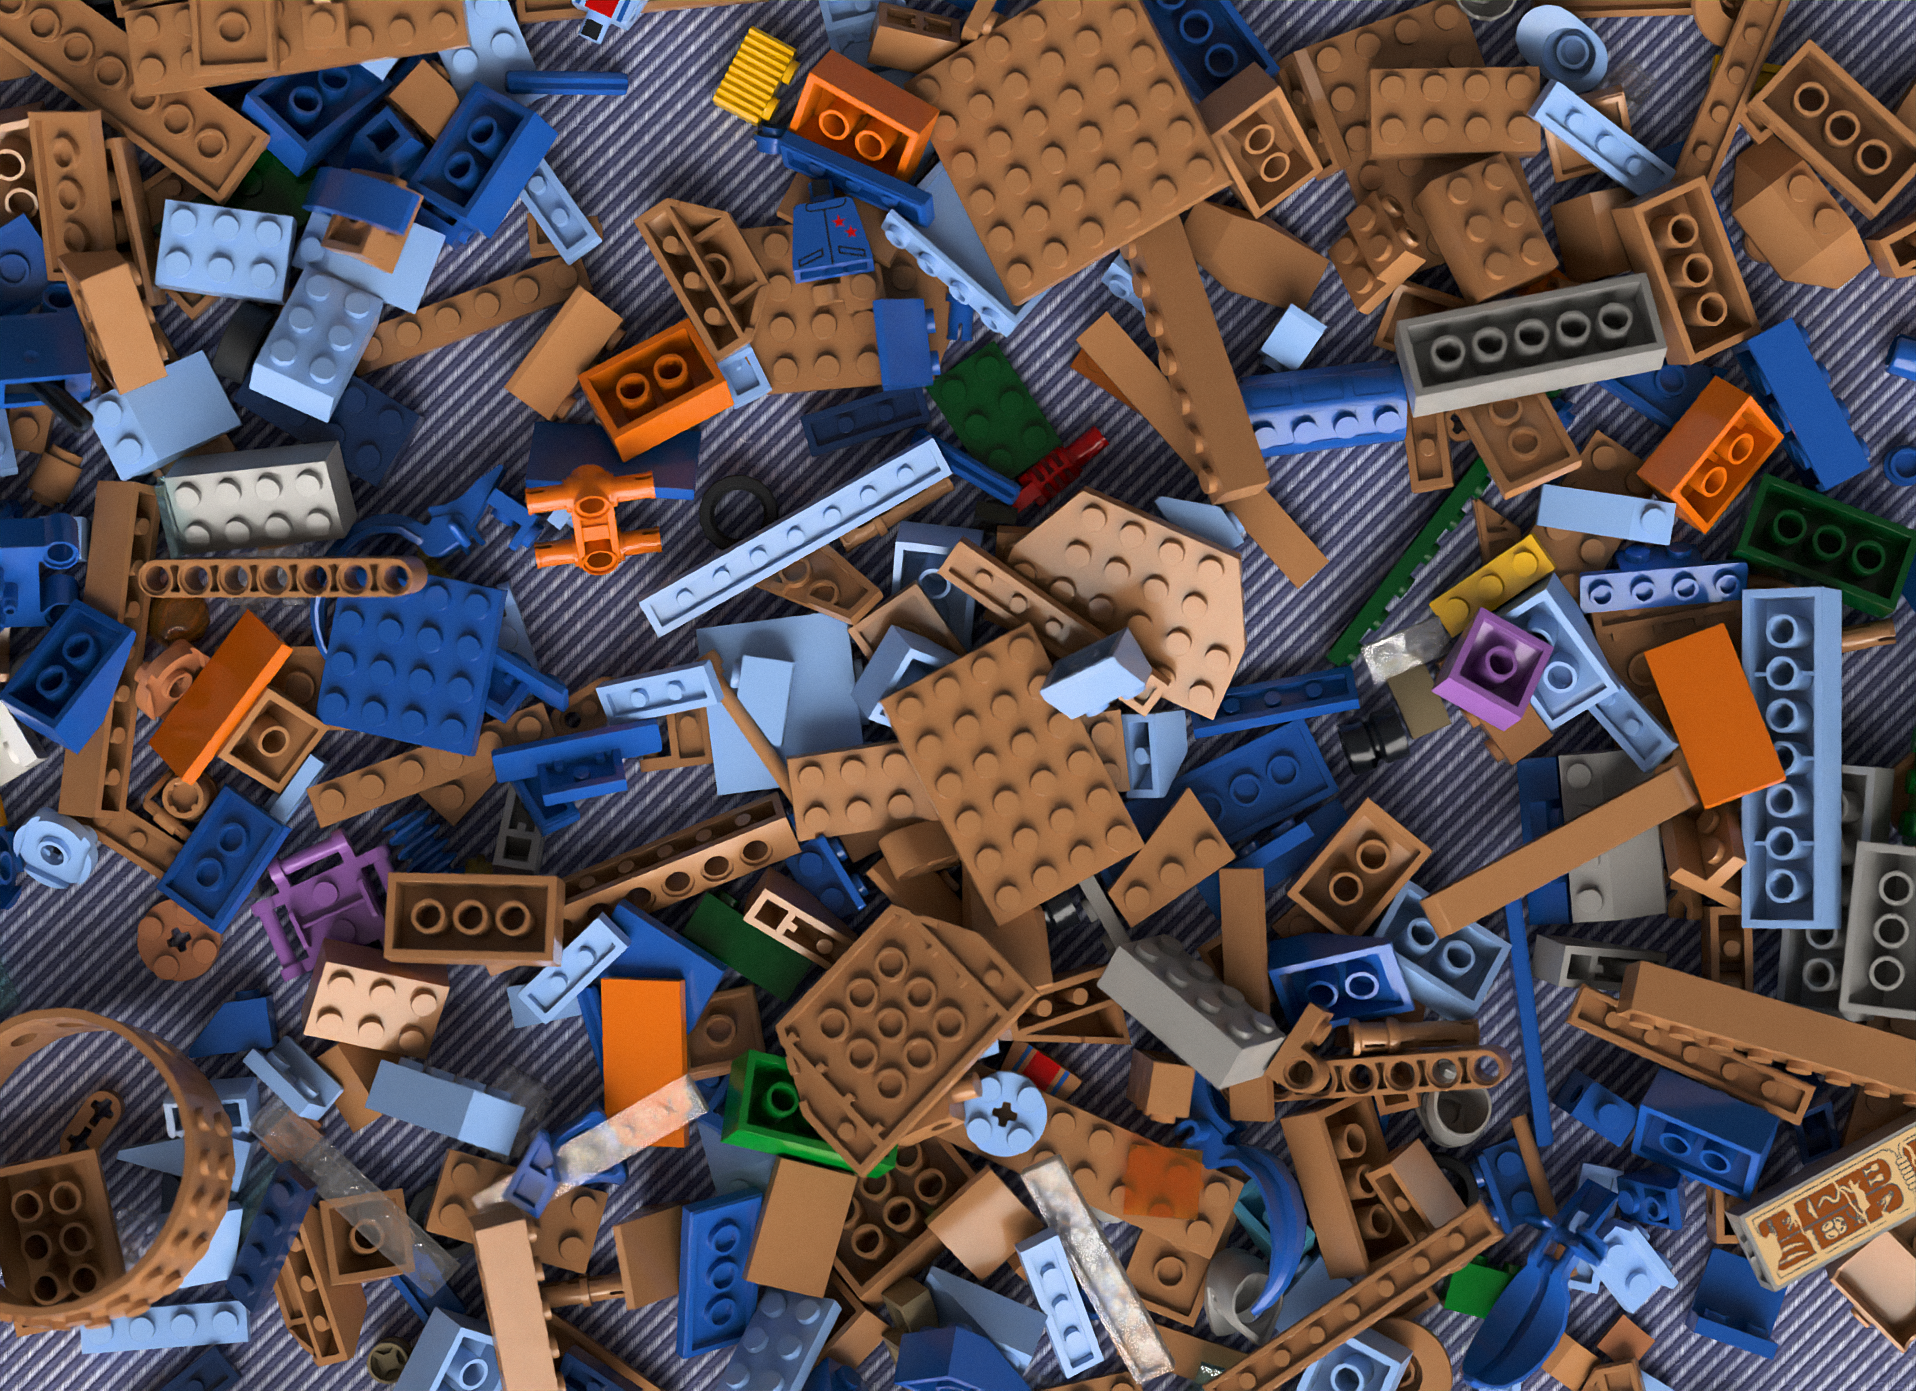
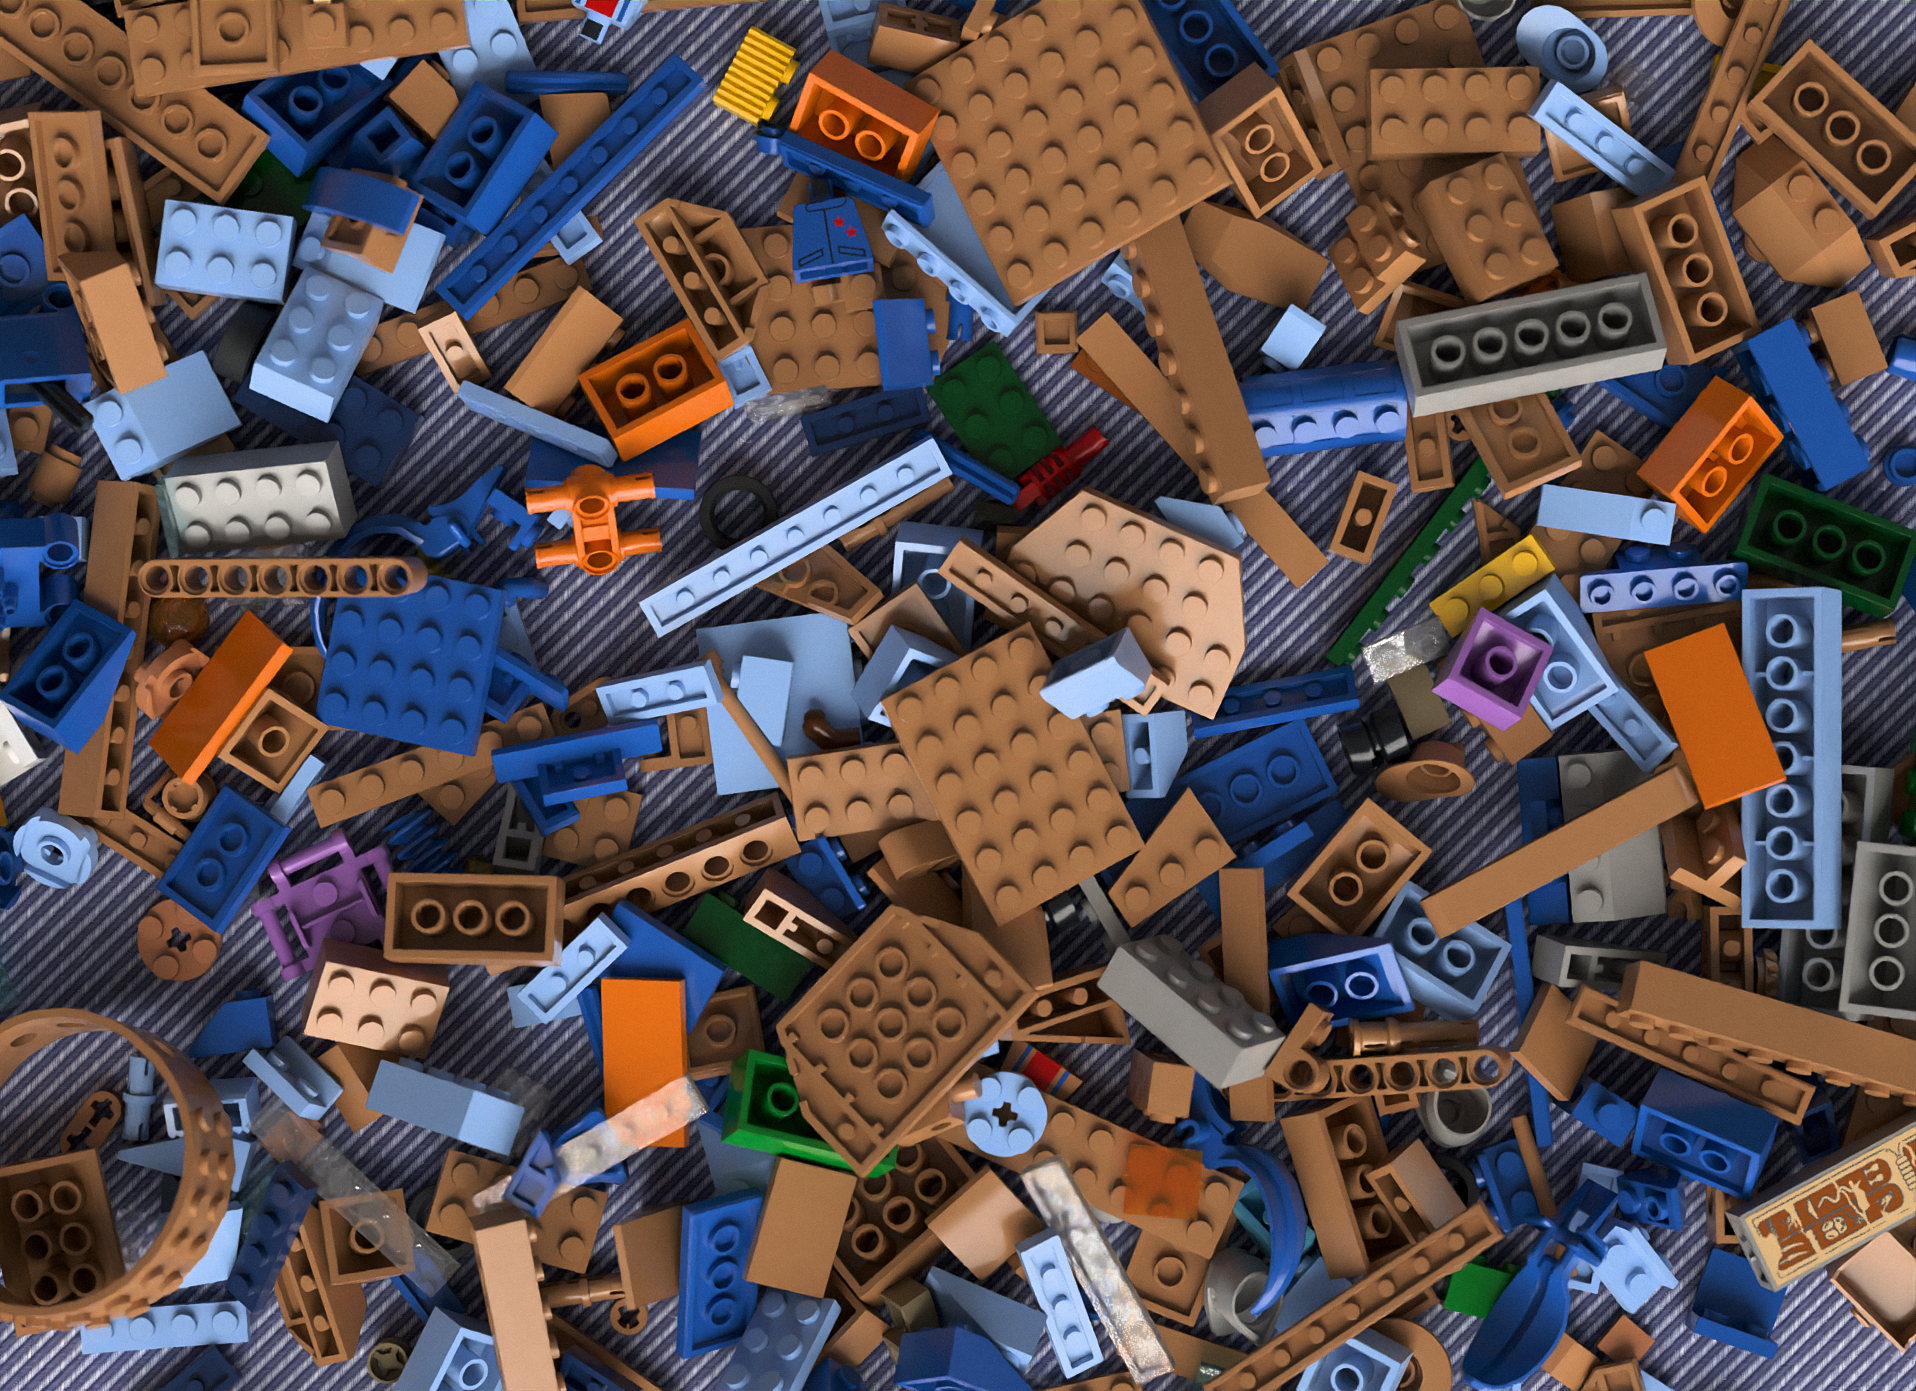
none -> light blue pin [122,1053,157,1141]
none -> plate [416,305,492,394]
none -> blue plate [435,53,707,321]
none -> light blue tile [457,380,618,468]
none -> blue arm [496,577,549,608]
none -> medium nougat torso [539,92,615,171]
none -> medium nougat plate [542,790,644,867]
none -> medium nougat bush [610,1298,649,1335]
none -> clear tile [743,384,832,424]
none -> reddish brown arm [802,709,861,750]
none -> medium nougat tile [1035,311,1078,355]
none -> medium nougat brick [1325,470,1398,565]
none -> medium nougat piece [1375,740,1475,802]
none -> medium nougat tile [1509,983,1599,1101]
none -> medium nougat gear [1753,948,1779,999]
none -> medium nougat brick [1801,290,1889,389]

